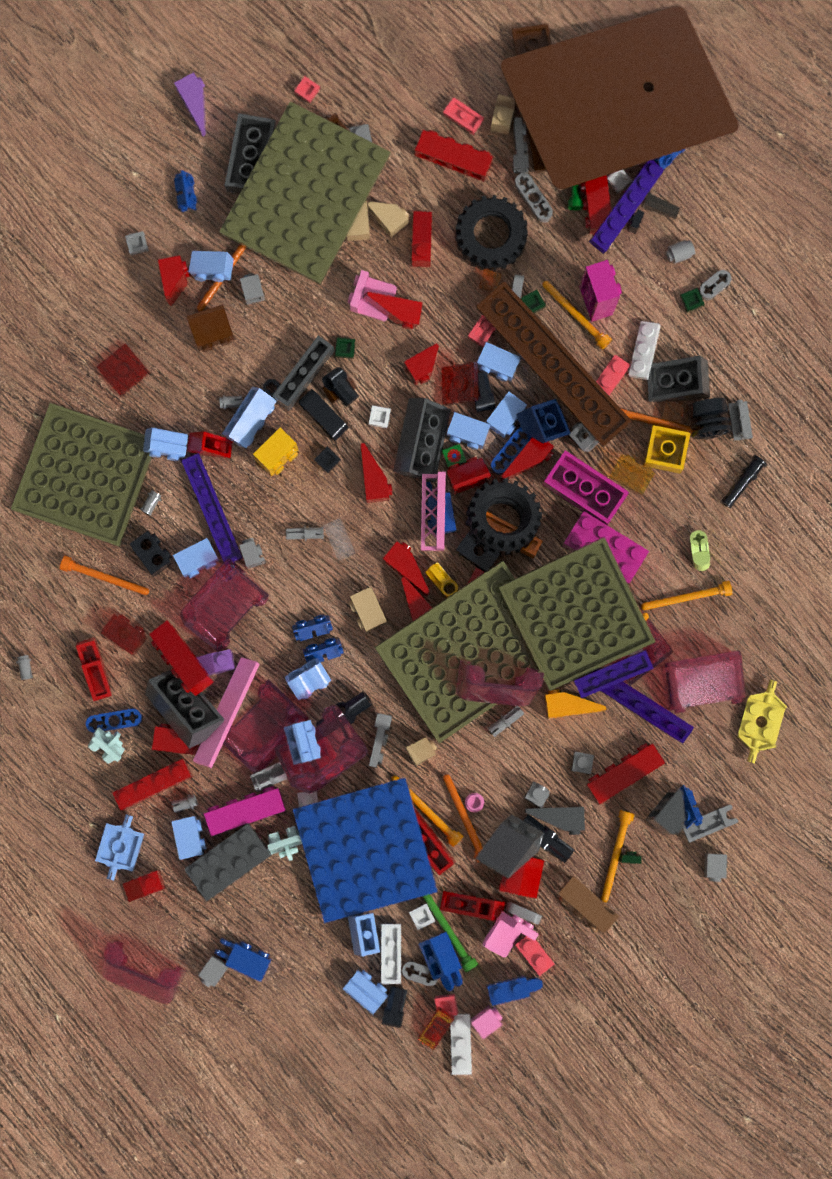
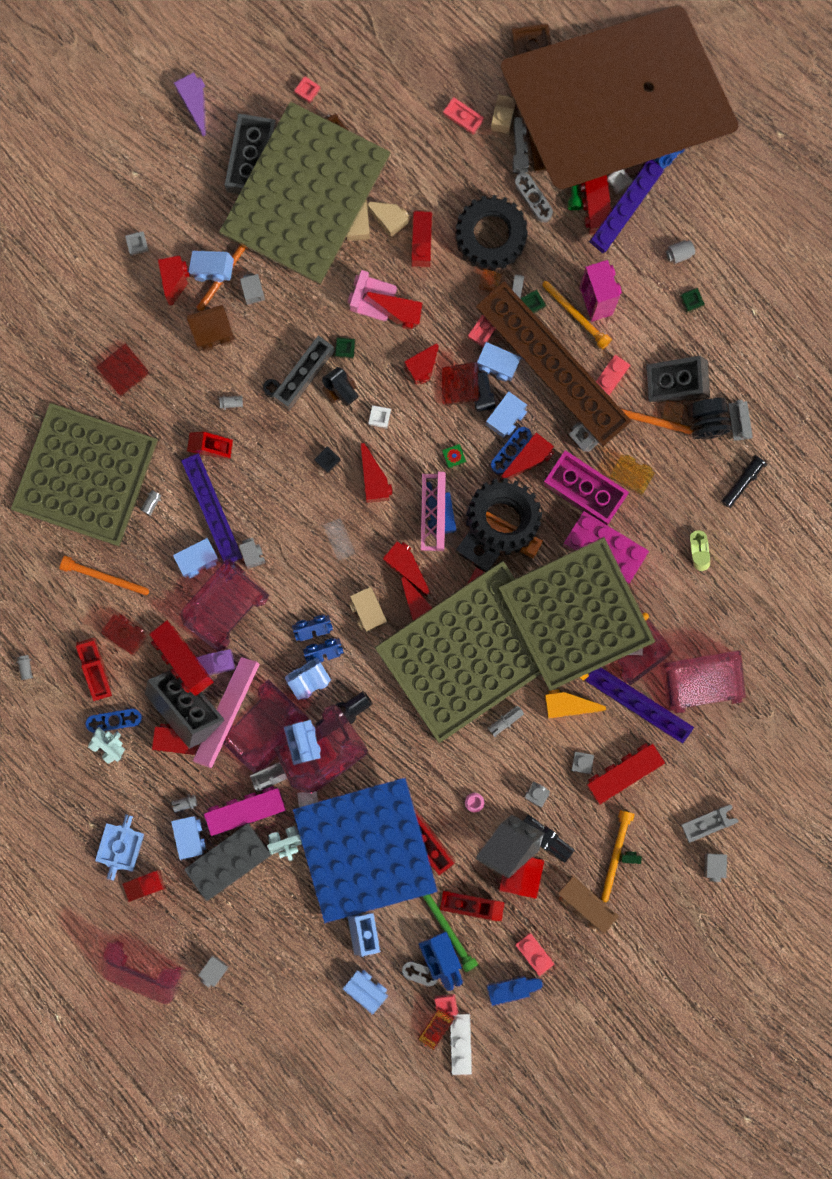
red brick [112,759,193,811] -> none
black brick [129,531,172,577] -> none
light blue brick [143,427,188,461] -> none
blue hinge [174,170,197,212] -> none
blue hinge [214,938,272,982] -> none
light blue brick [222,386,276,448] -> none
yellow brick [253,427,298,477] -> none
light grey axle [286,526,324,541] -> none
black beam [298,389,349,441] -> none
light grey plate [350,124,372,142] -> none
light grey plate [369,713,392,768] -> none
white plate [381,924,401,984] -> none
black piece [382,986,407,1028] -> none
light orange piece [391,775,464,847] -> none
dark grey slope [393,398,451,482] -> none
tan slope [406,737,437,766] -> none
white plate [409,904,435,930] -> none
red brick [415,130,493,182] -> none
yellow piece [425,562,458,598] -> none
orange piece [443,774,483,863] -> none
red slope [446,457,491,495] -> none
light blue brick [447,412,490,450] -> none
clear pink windscreen [456,660,544,707] -> none
bright pink brick [470,1006,503,1039] -> none
bright pink bracket [483,911,539,957] -> none
light grey beam [505,901,542,925] -> none
dark blue slope [516,399,571,443] -> none
dark grey slope [525,807,585,835] -> none
dark purple plate [574,650,654,698] -> none
black plate [628,209,645,234] -> none
white plate [629,321,660,380] -> none
light orange piece [641,580,733,610] -> none
clear smoke piece [643,193,680,219] -> none
yellow brick [643,425,691,474] -> none
dark grey slope [645,789,685,835] -> none
blue hinge [679,785,703,829] -> none
light grey beam [699,270,731,300] -> none
light yellow plate [737,680,787,764] -> none

